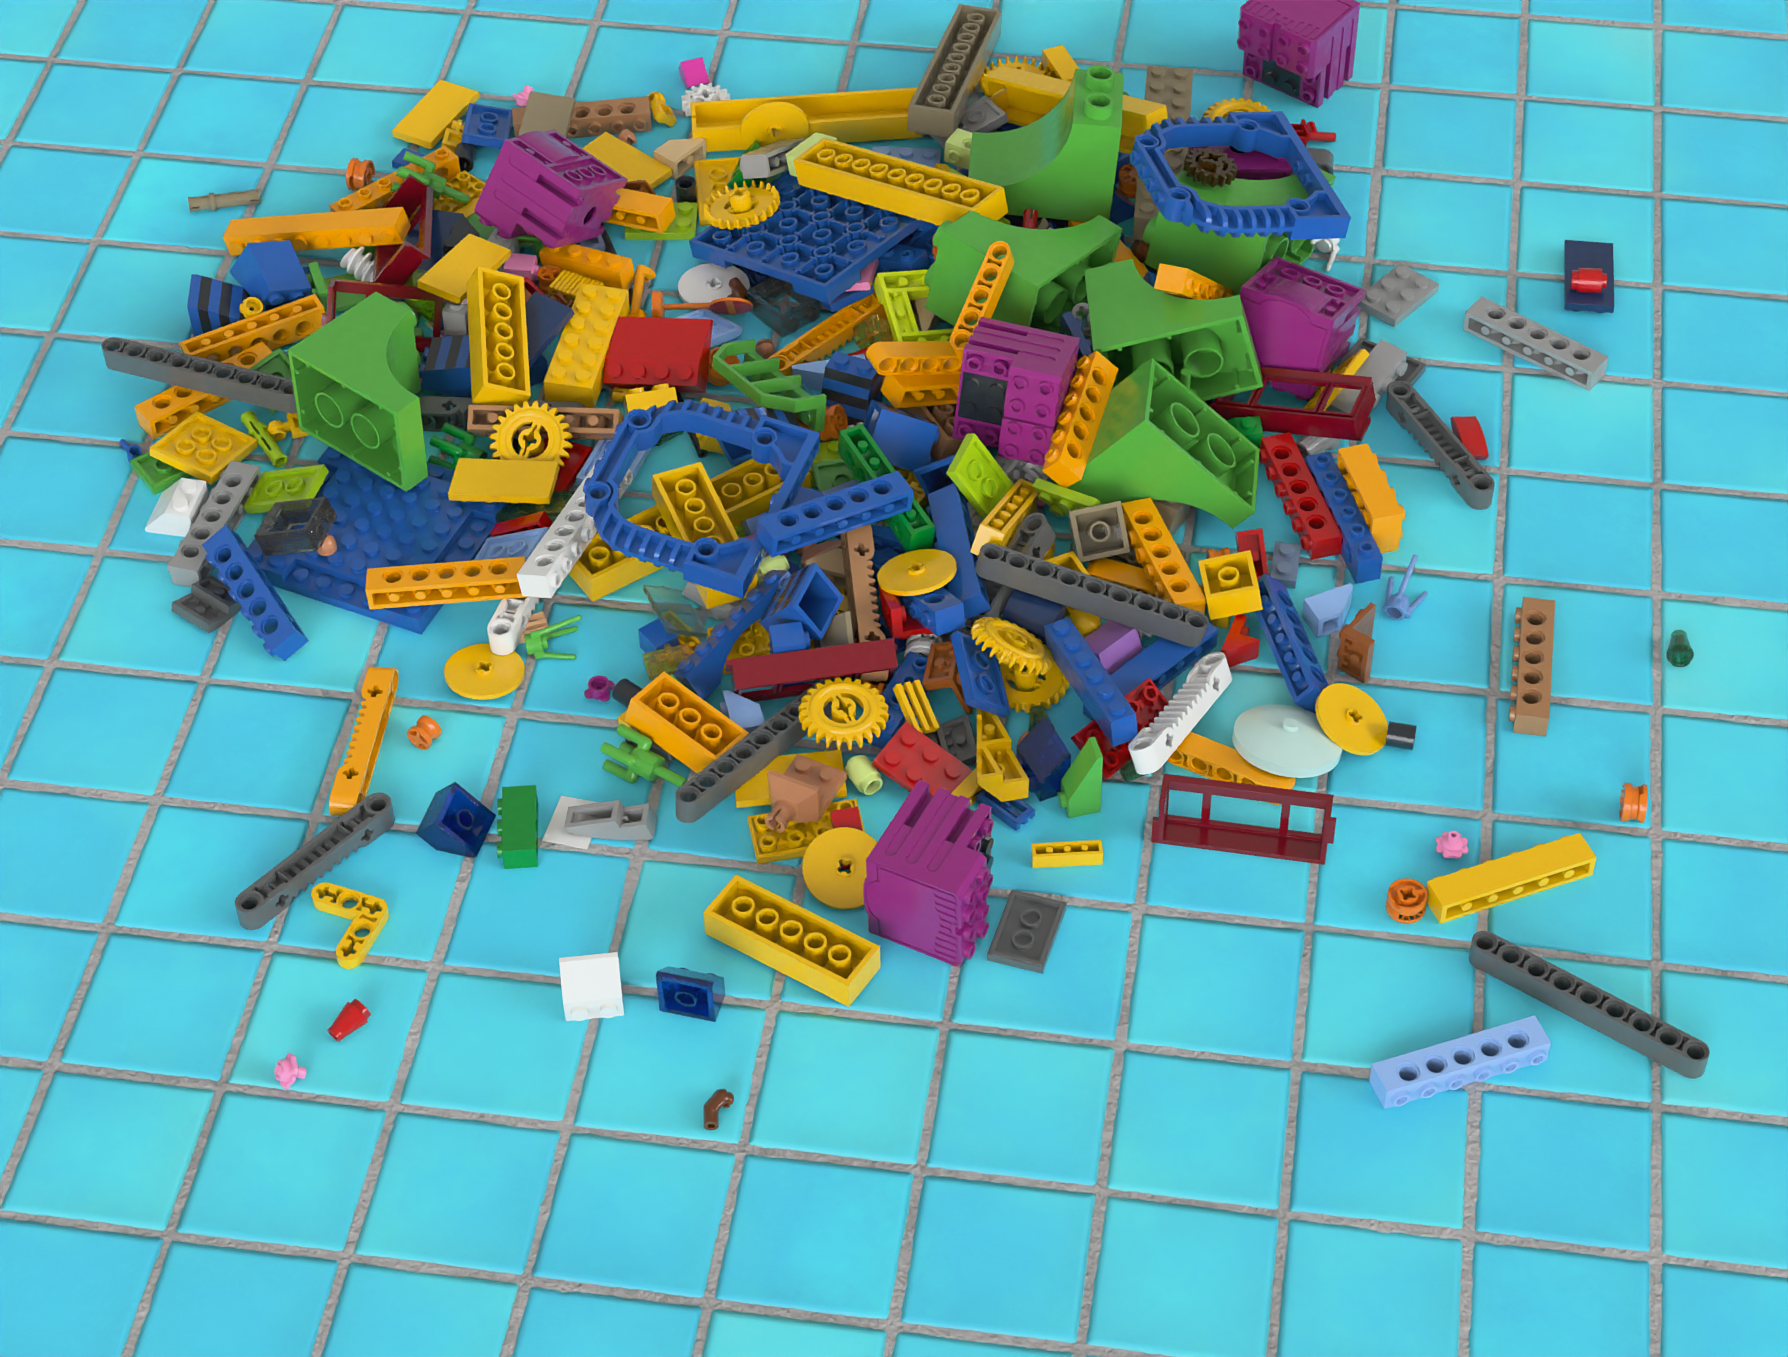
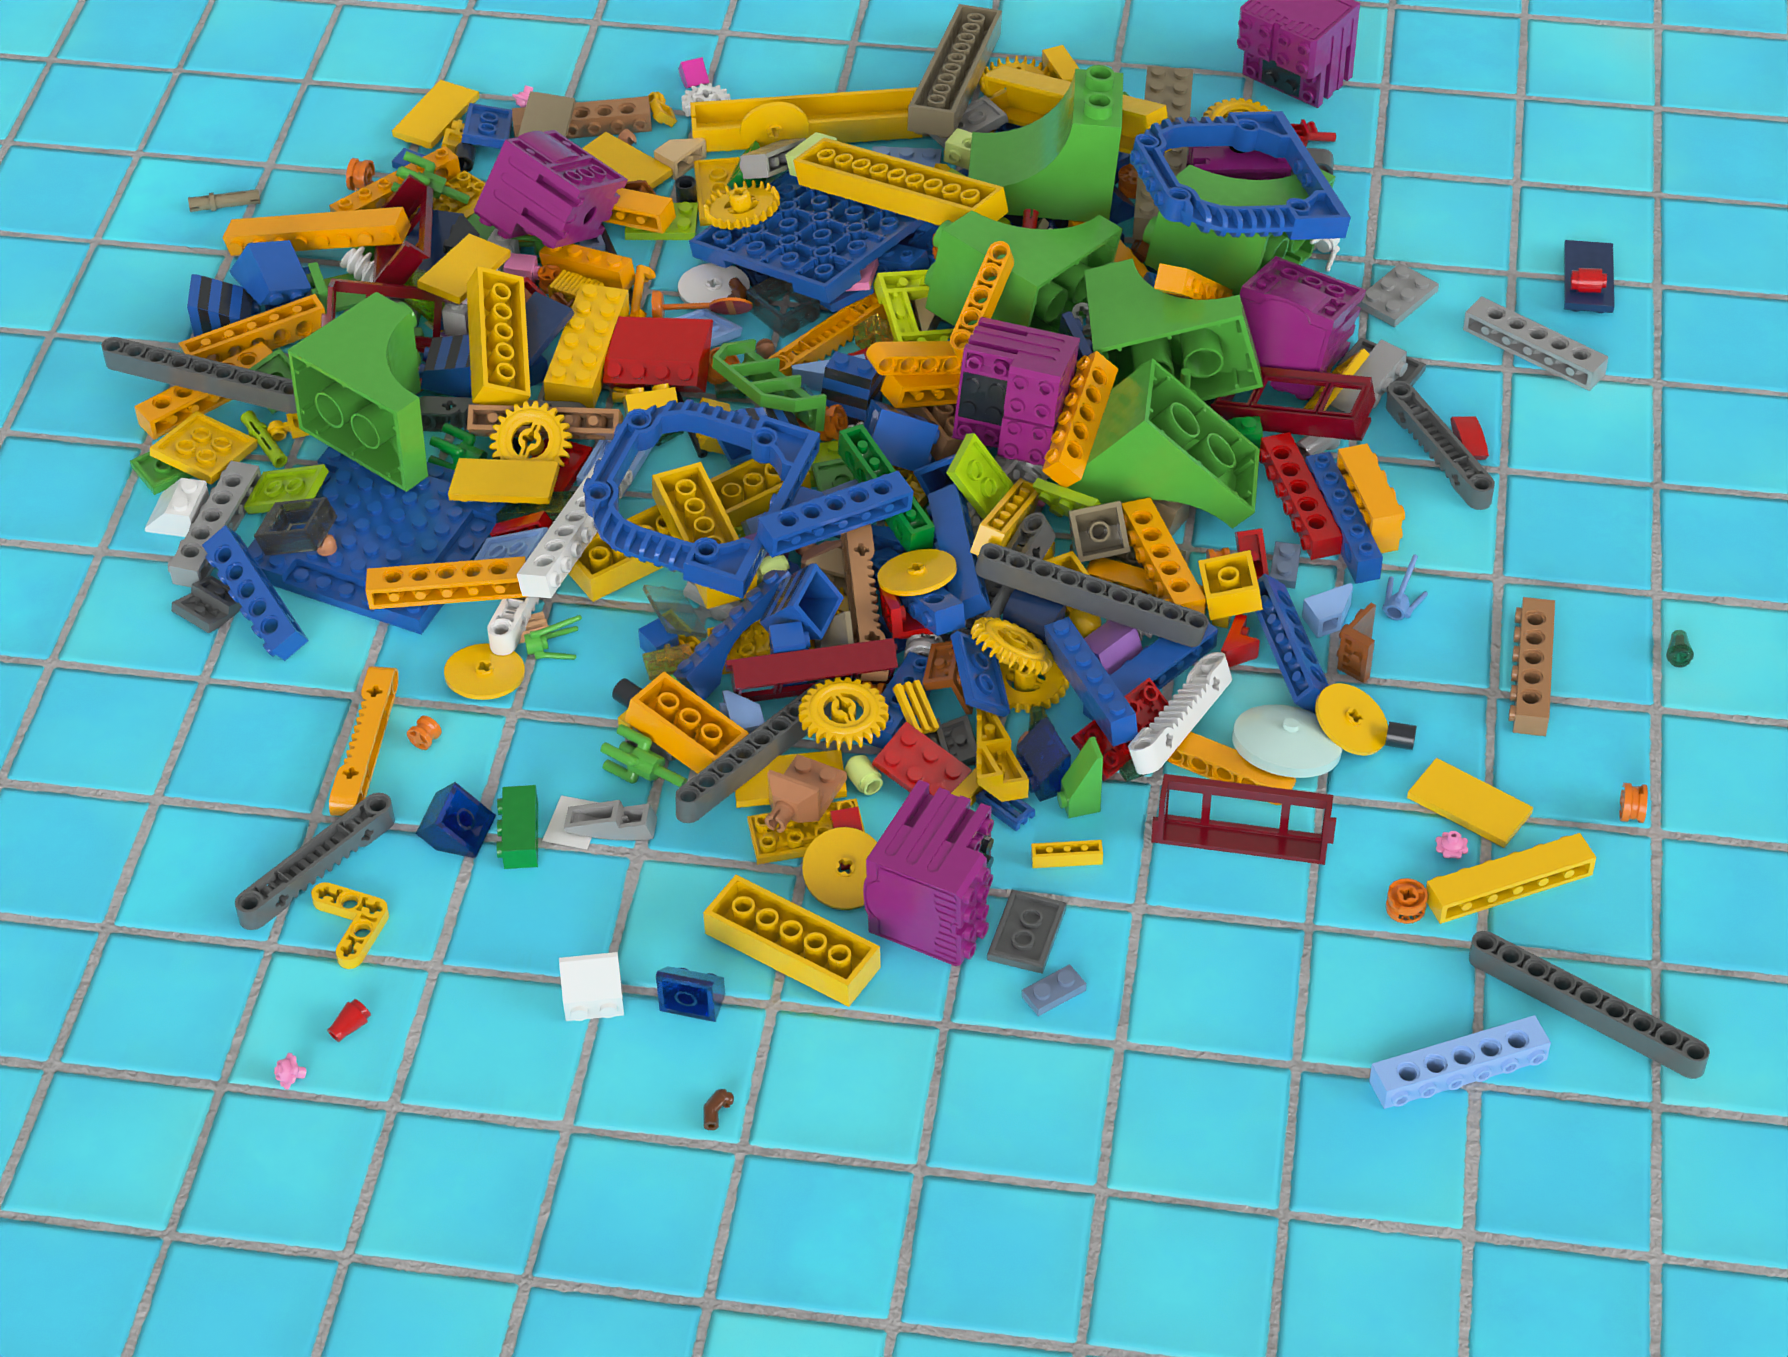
blue hand [119,439,143,463] -> none
yellow plate [239,297,263,318] -> none
magenta plate [584,675,615,702] -> none
dark brown gear [1183,147,1238,188] -> none
none -> clear green cone [715,376,750,399]
none -> sand blue plate [1022,964,1086,1016]
none -> yellow tile [1407,758,1533,848]

